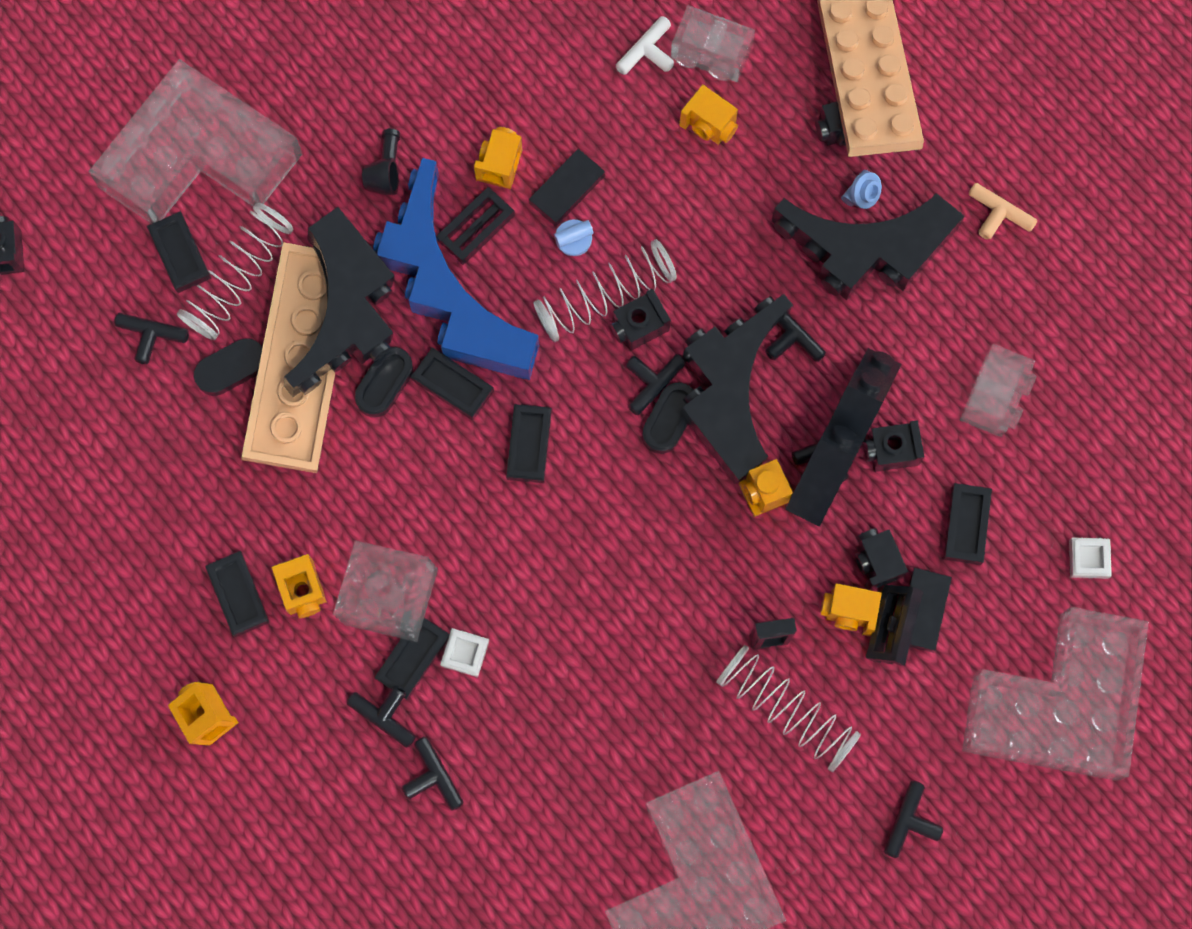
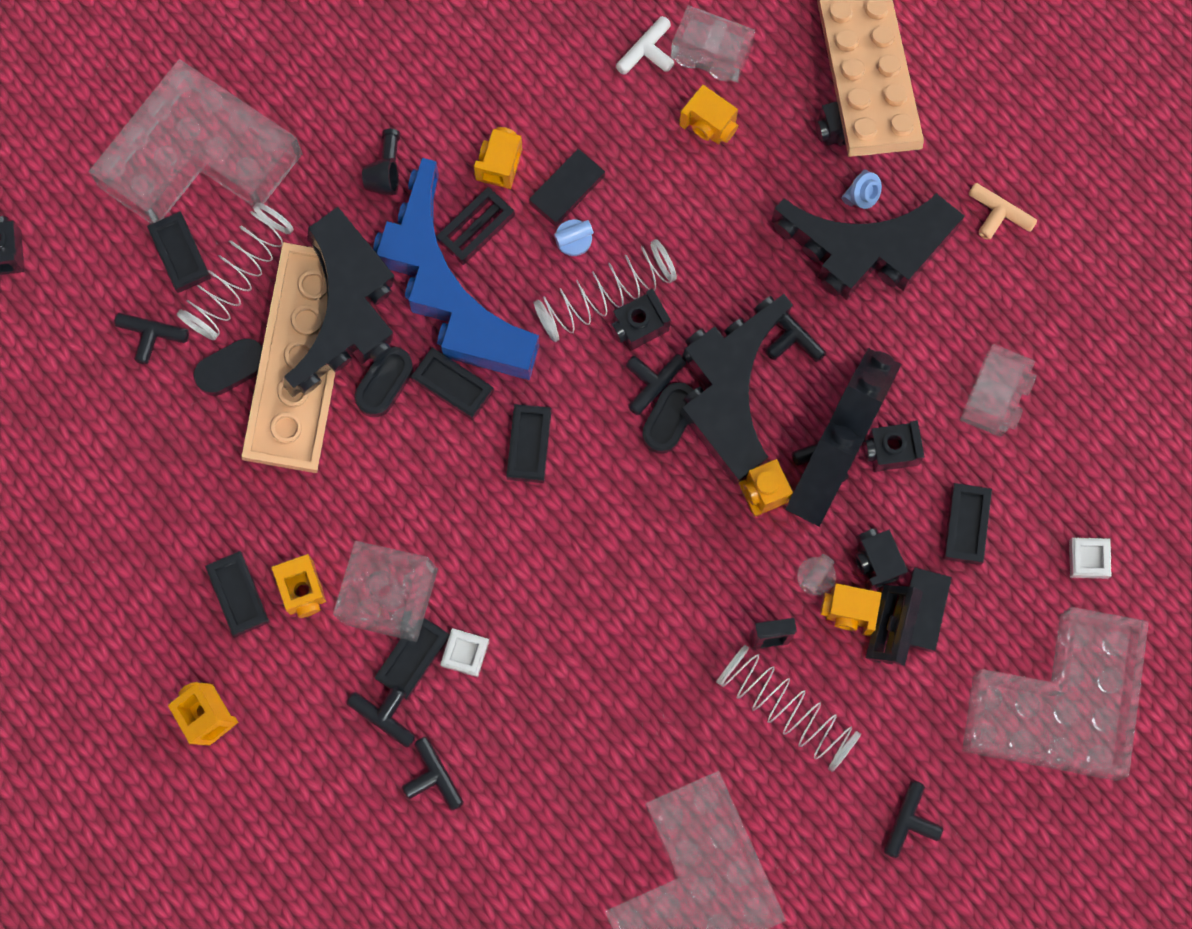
none -> clear plate [797,554,836,596]

